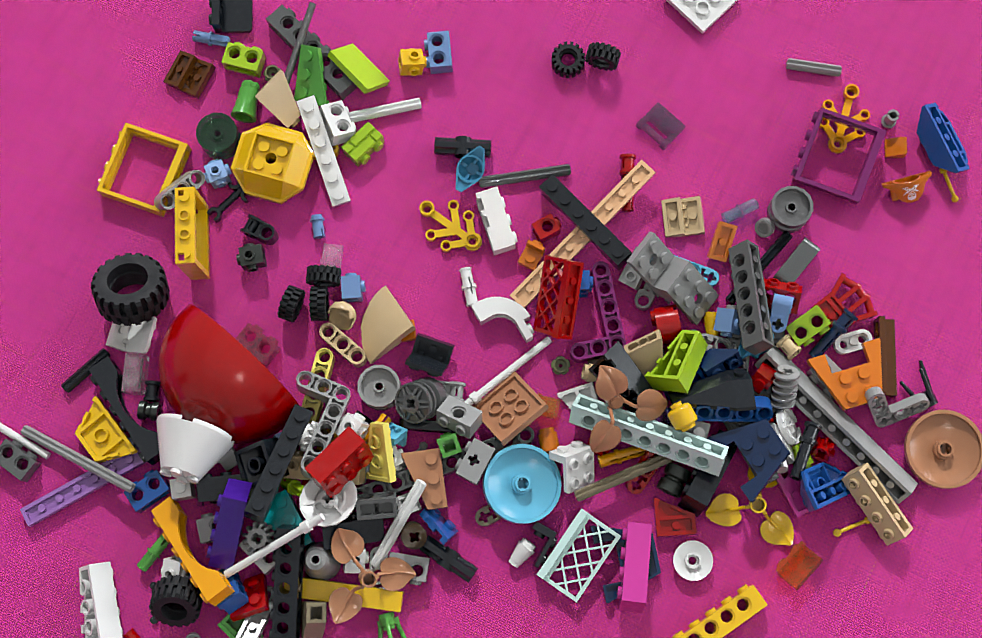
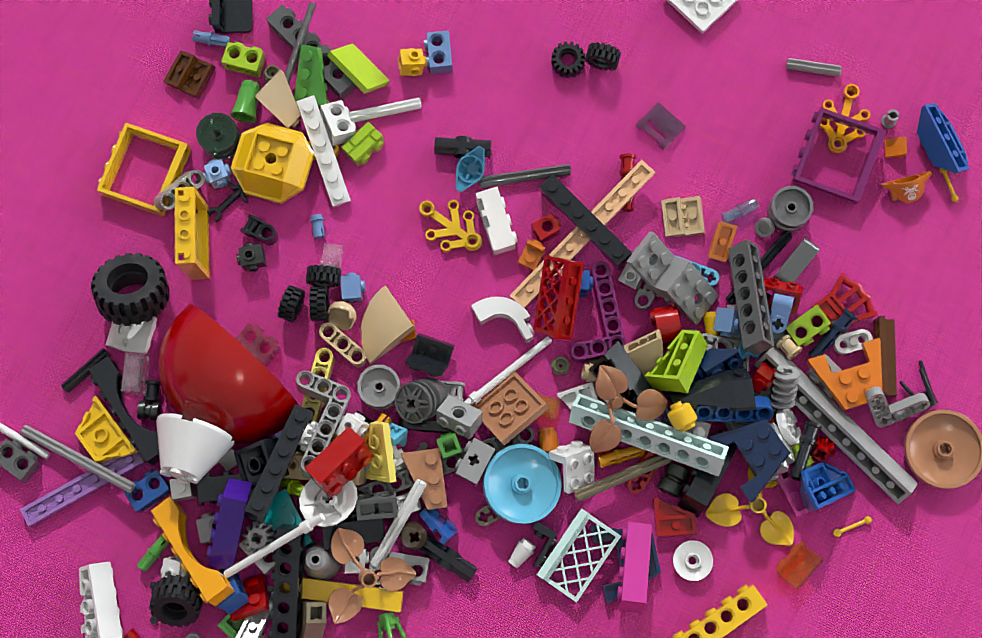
white pin [459,267,478,307] -> none
tan brick [841,462,913,546] -> none

